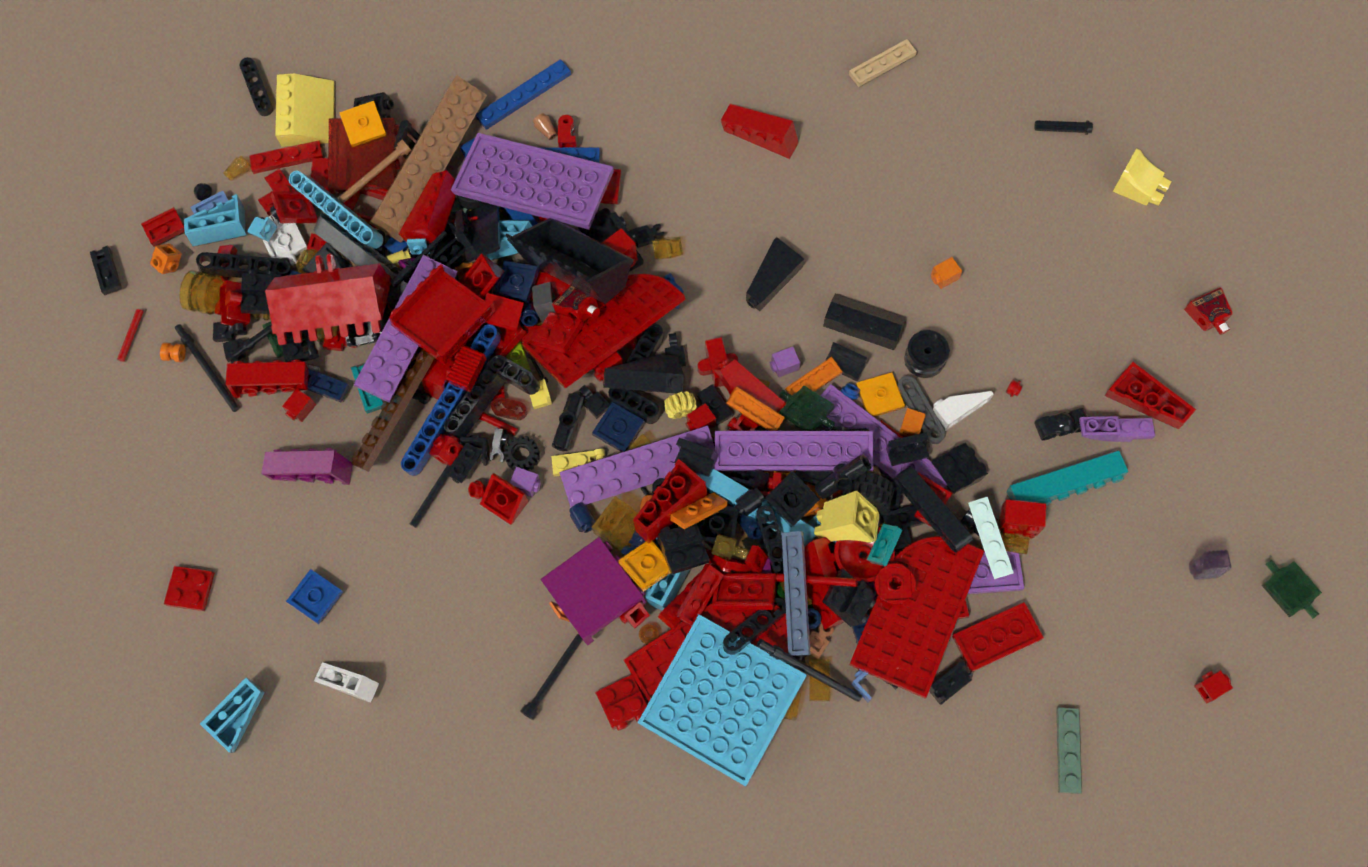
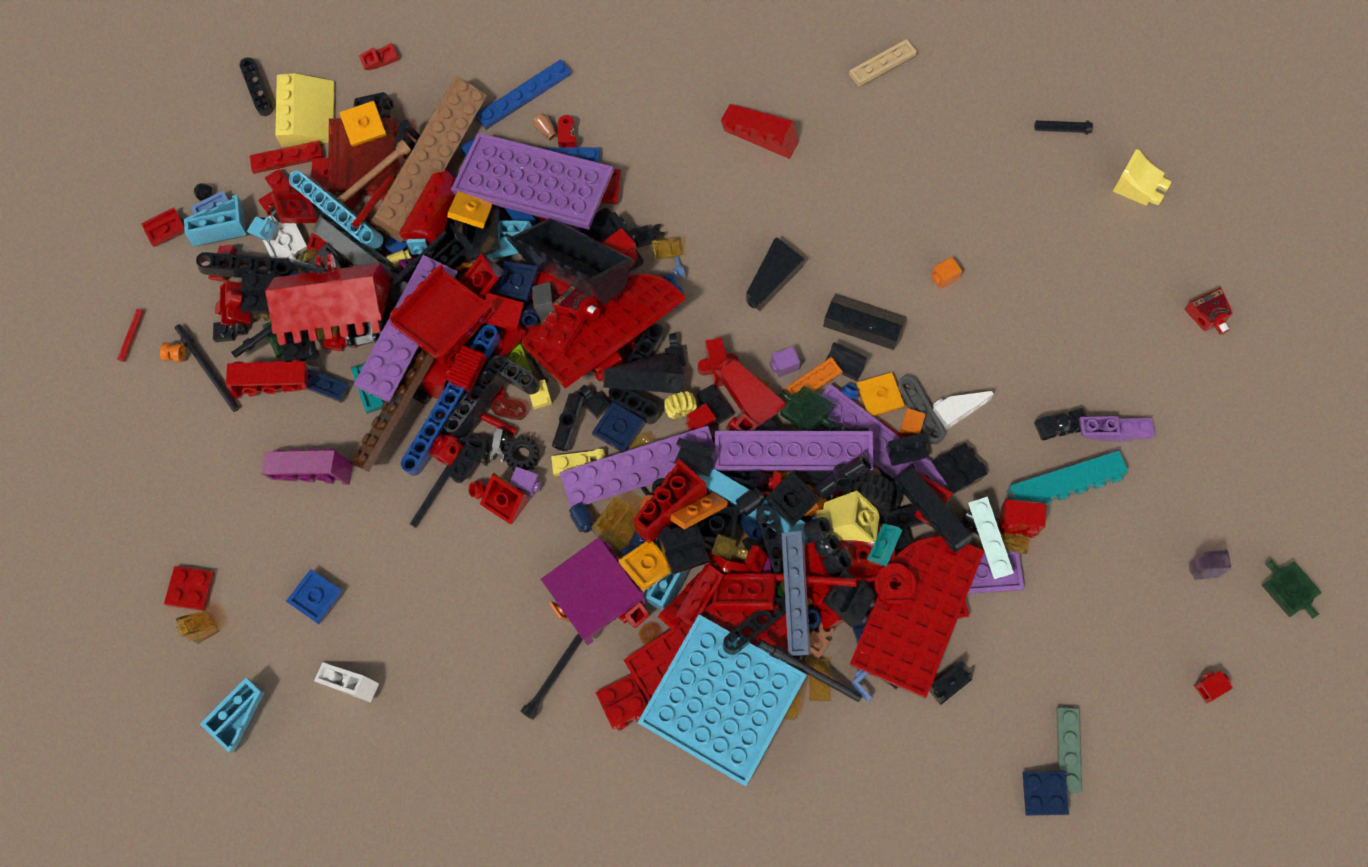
black plate [90,245,122,295] -> none
orange brick [150,243,182,274] -> none
clear yellow wheel [179,270,223,315] -> none
clear yellow cone [223,155,251,181] -> none
black plate [223,338,246,363] -> none
red brick [282,388,316,422] -> none
orange plate [726,387,785,431] -> none
black wheel [904,330,950,378] -> none
red plate [952,602,1044,673] -> none
red plate [1006,379,1023,397] -> none
red wedge [1105,362,1196,429] -> none
none -> clear yellow slope [176,611,220,644]
none -> black bar [289,259,324,274]
none -> red bar [352,176,394,228]
none -> red slope [359,42,400,70]
none -> light orange plate [447,191,493,228]
none -> medium blue hand [673,256,686,280]
none -> black piece [804,517,851,574]
none -> dark blue plate [1022,771,1070,816]

